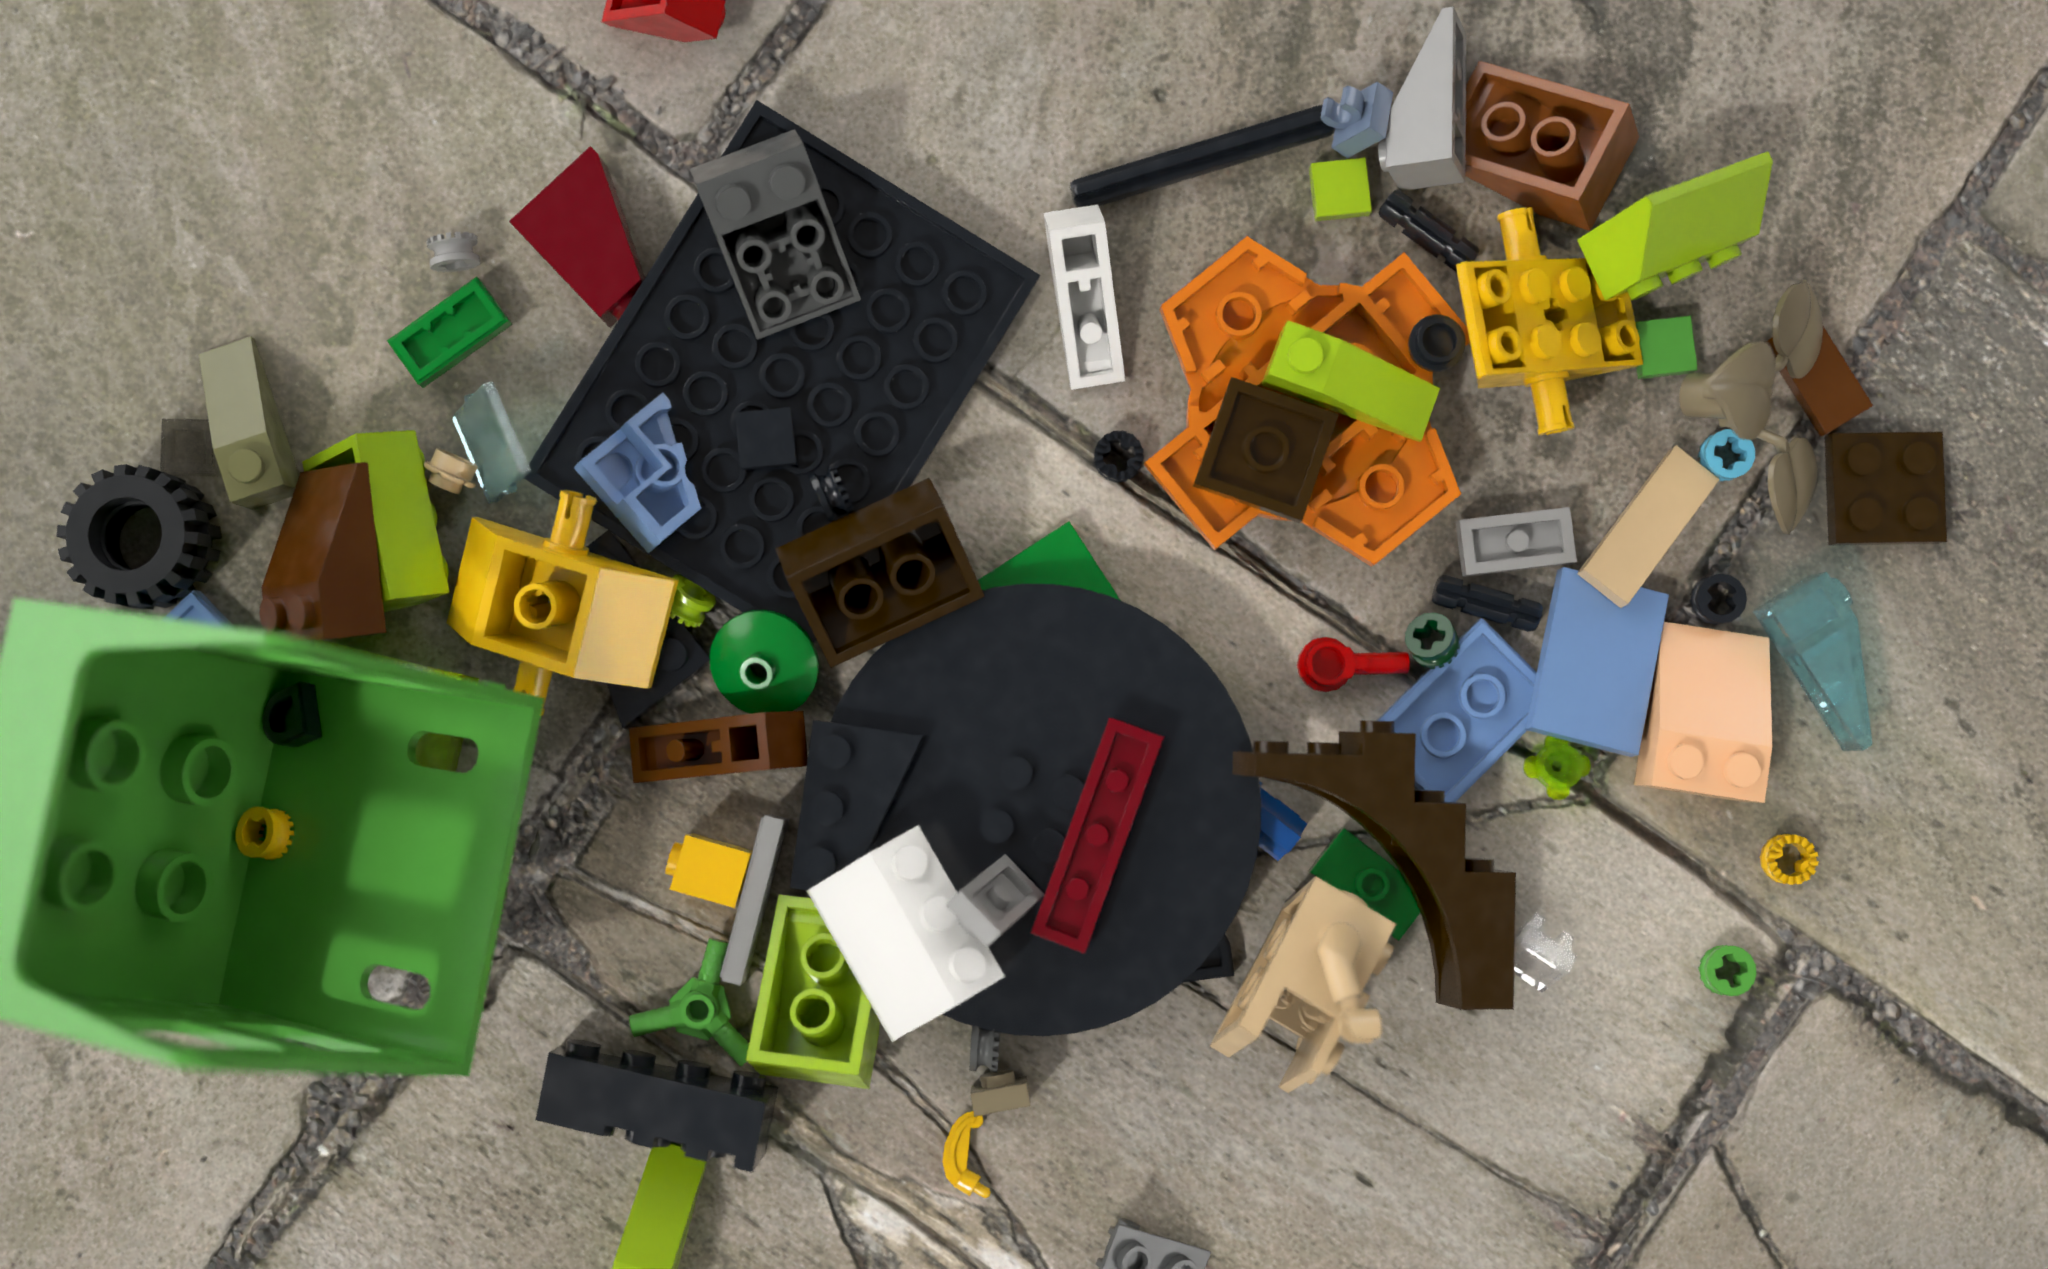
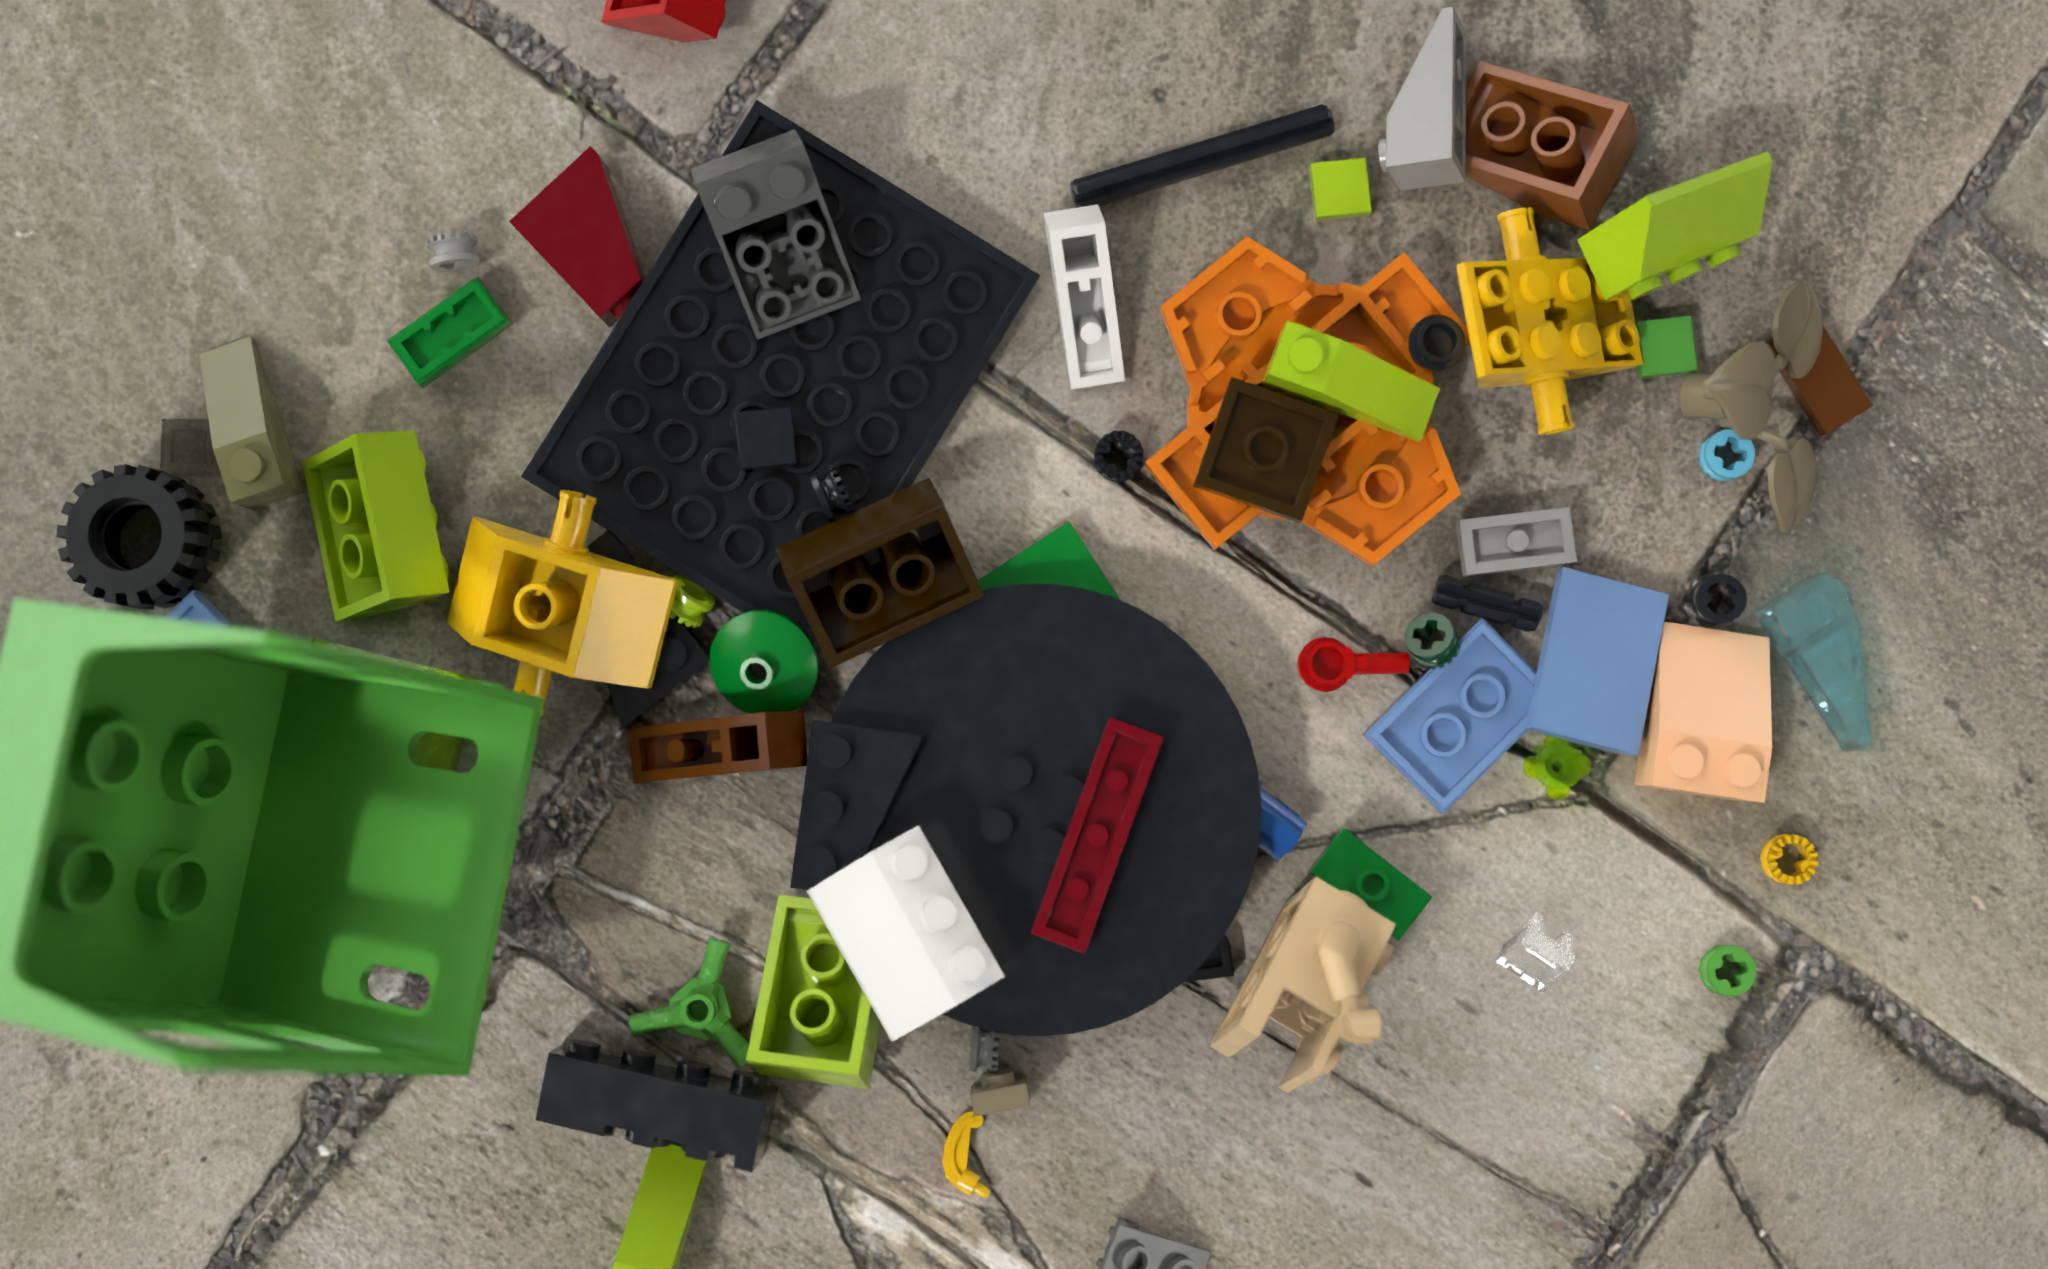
yellow bush [236,806,294,860] -> none
reddish brown slope [259,462,386,641] -> none
black tile [262,681,322,747] -> none
tan plate [424,448,478,494] -> none
clear light blue piece [452,381,531,504] -> none
medium blue slope [574,393,701,553] -> none
yellow brick [665,833,753,908] -> none
light grey tile [720,814,789,986] -> none
light grey plate [946,854,1045,948] -> none
dark brown arch [1233,720,1516,1010] -> none
sand blue tile [1320,82,1393,158] -> none
black axle [1378,190,1479,272] -> none
tan tile [1577,445,1720,608] -> none
dark brown plate [1824,432,1947,546] -> none

